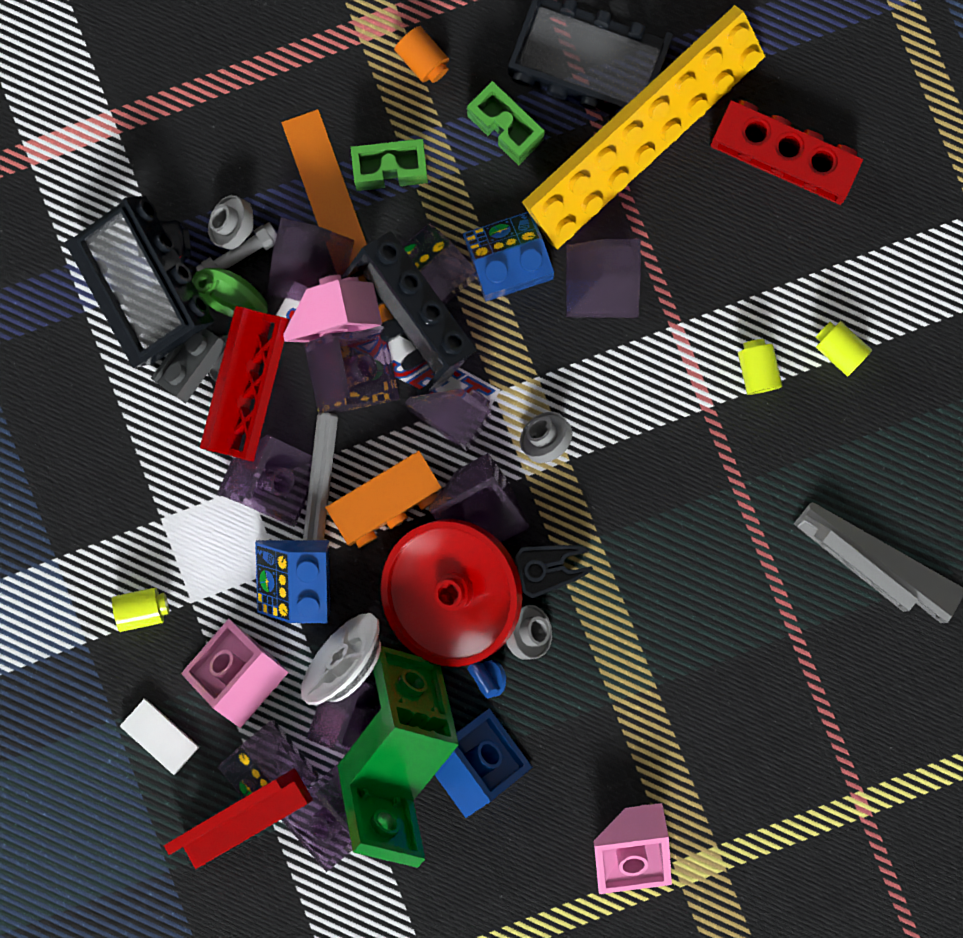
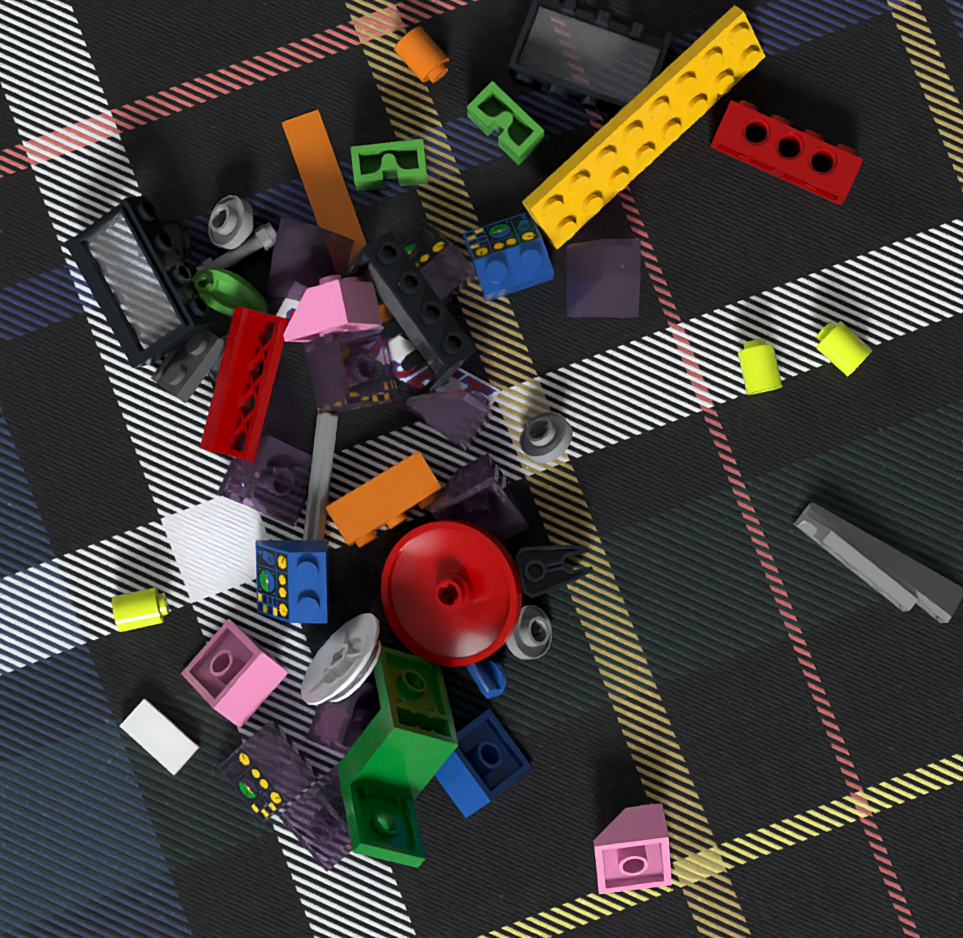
red fence [163,768,313,869] -> none

